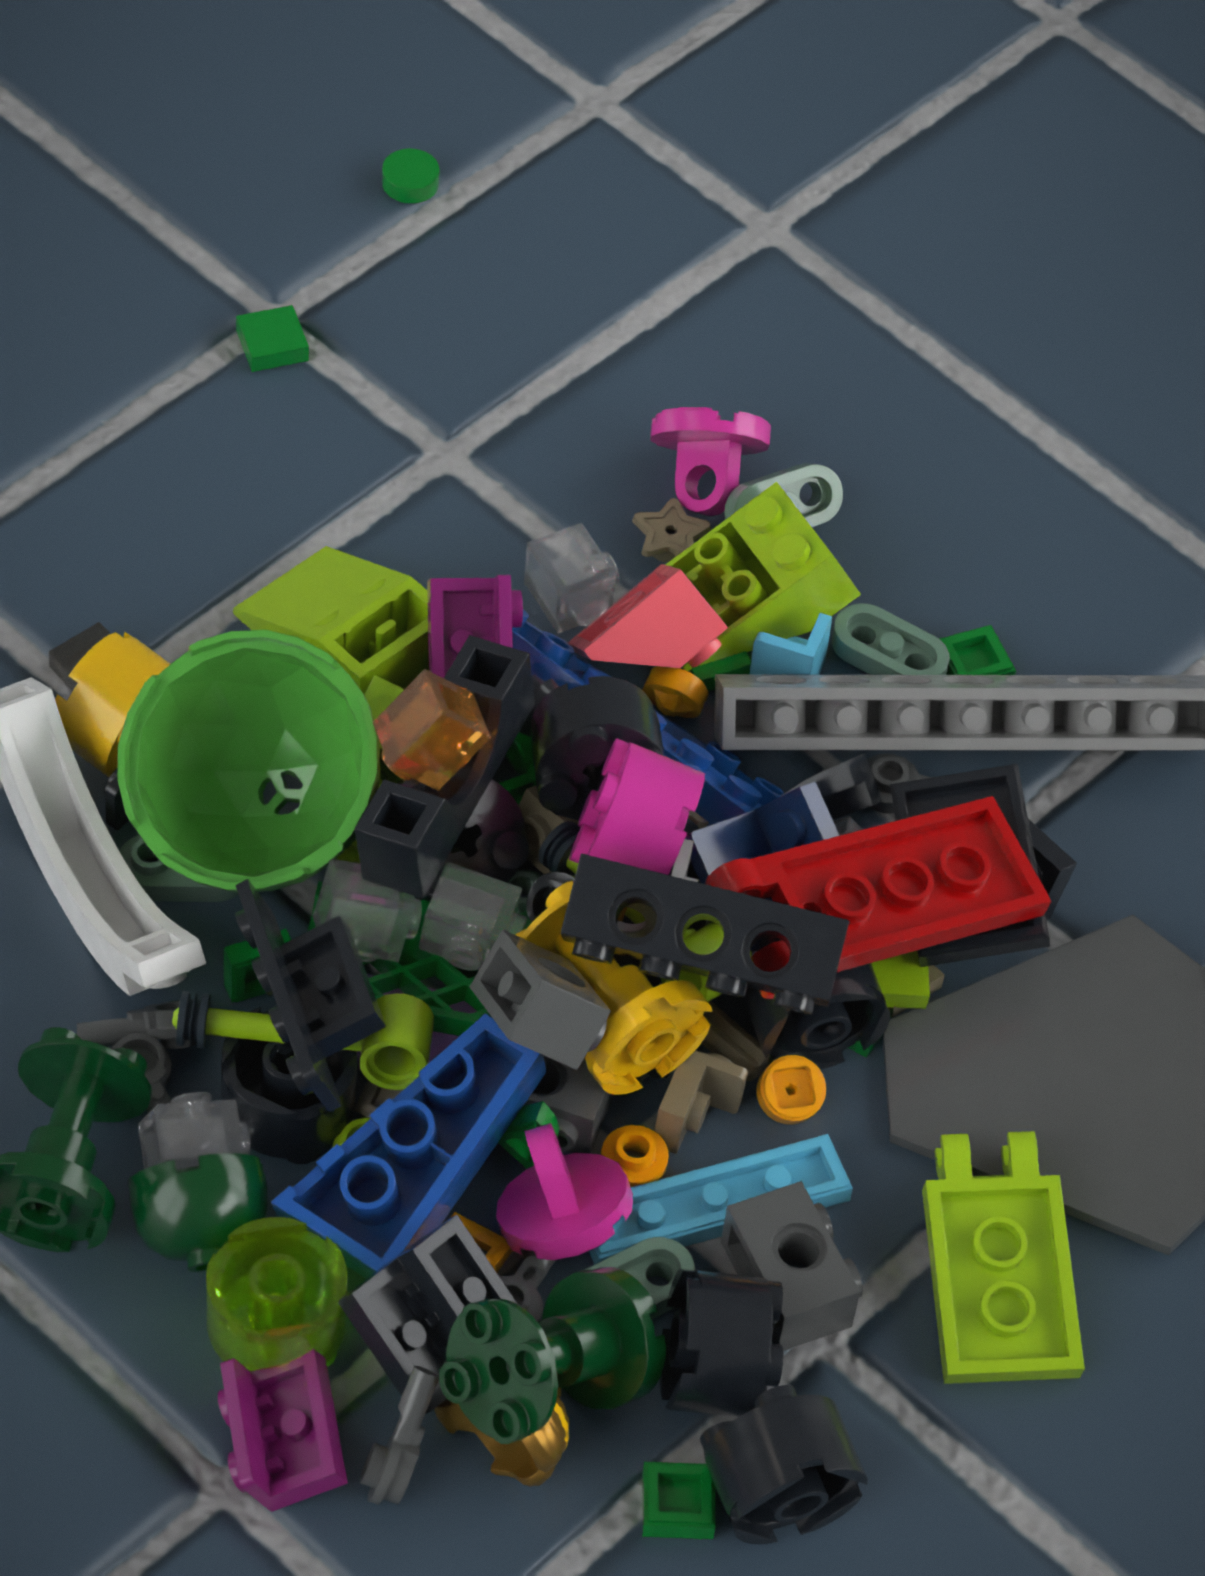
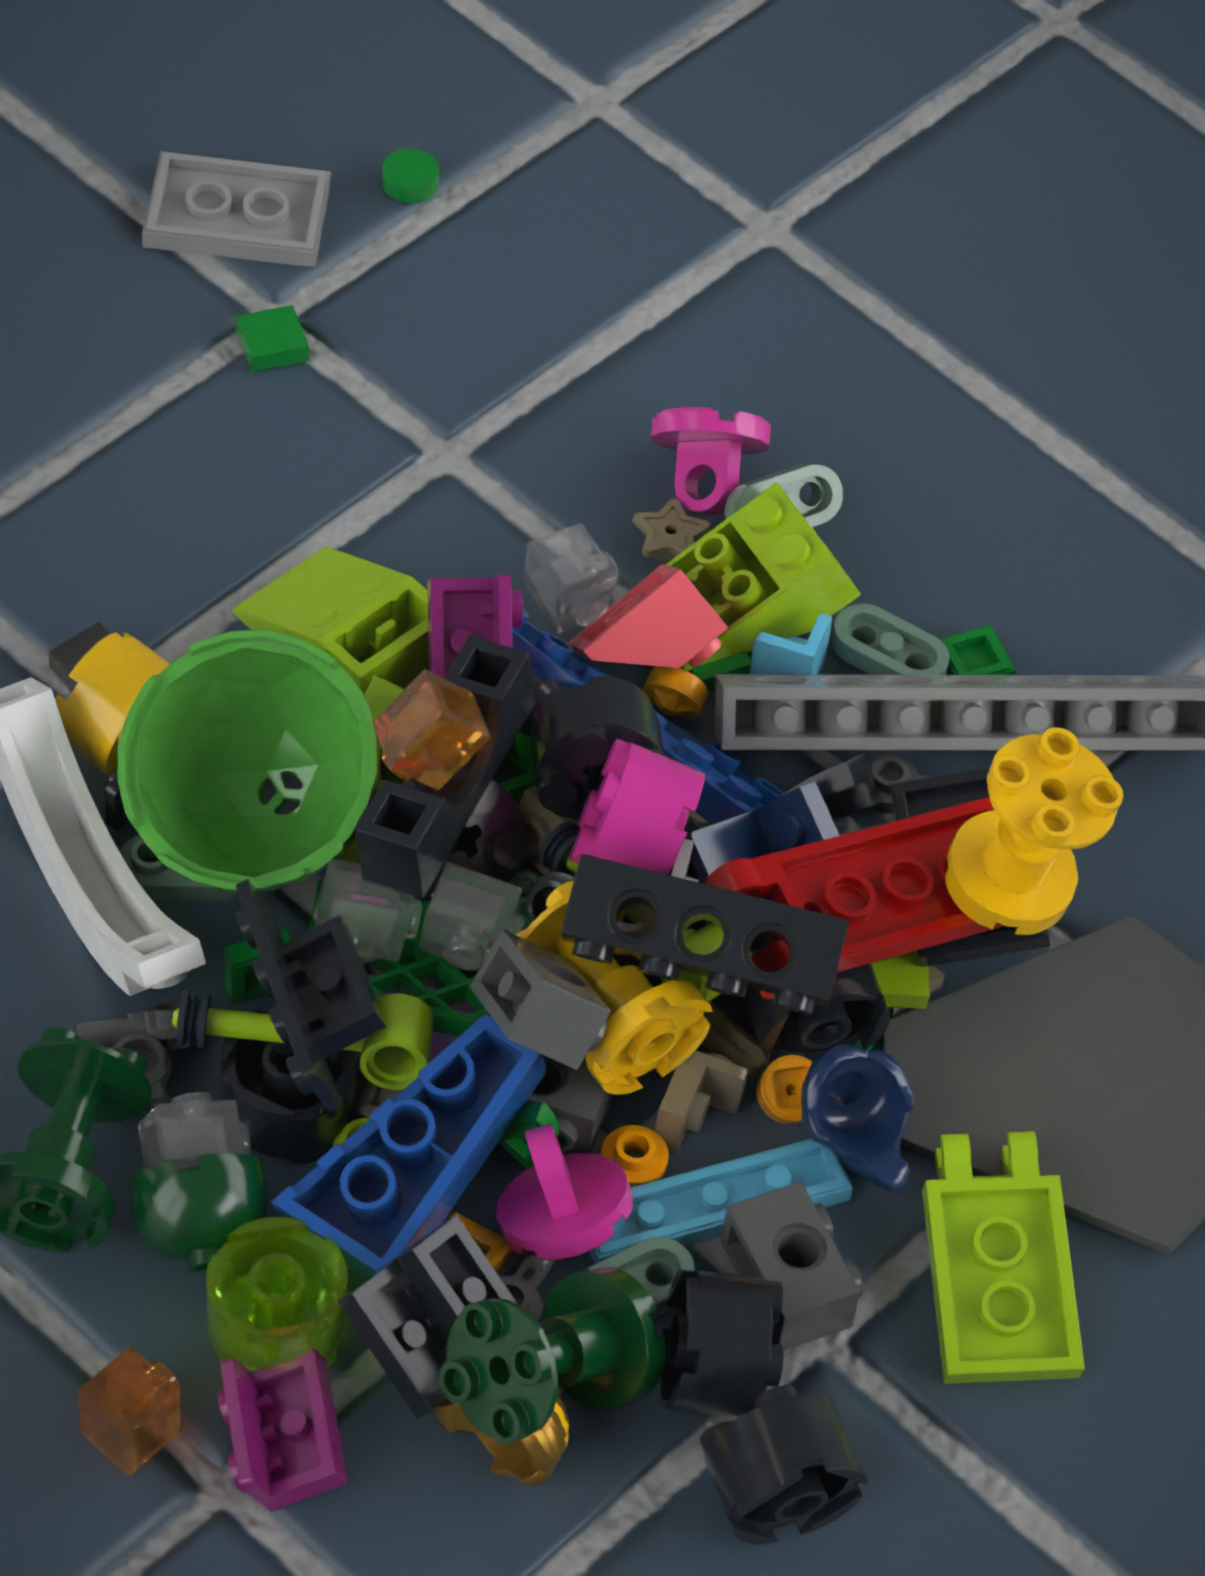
dark grey plate [359,1366,439,1505] -> none
green tile [642,1461,716,1539] -> none
none -> clear orange brick [78,1346,181,1477]
none -> light grey tile [142,151,331,268]
none -> dark blue hair [801,1043,915,1194]
none -> yellow piece [945,727,1124,935]

